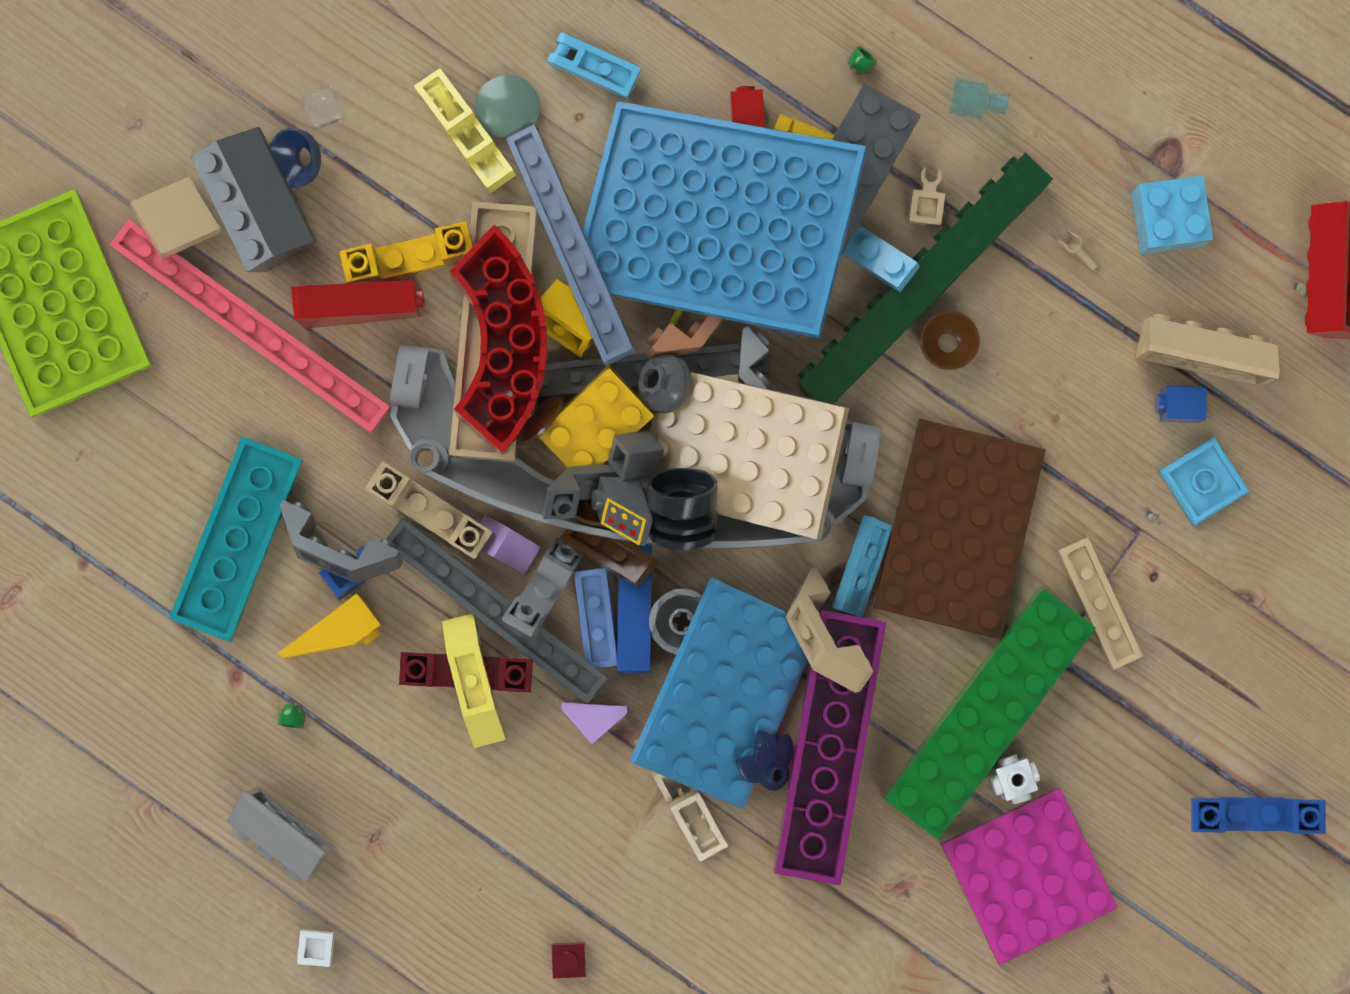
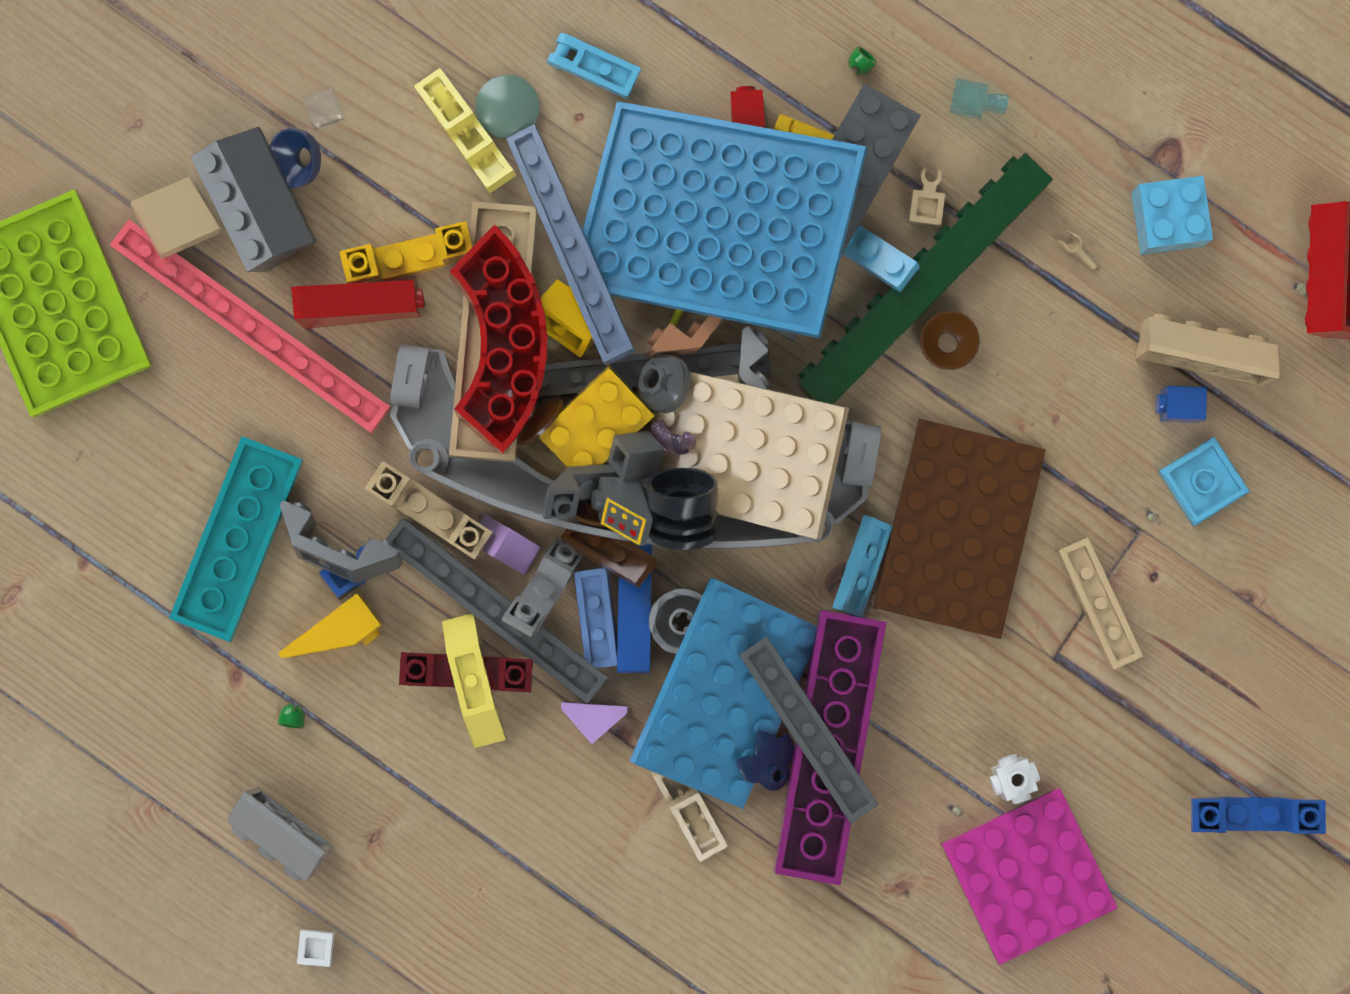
dark red plate [551,942,586,979] -> none
tan slope [785,567,874,692] -> none
green brick [881,588,1096,840] -> none
none -> clear purple arm [650,419,696,455]
none -> dark grey plate [739,637,878,823]

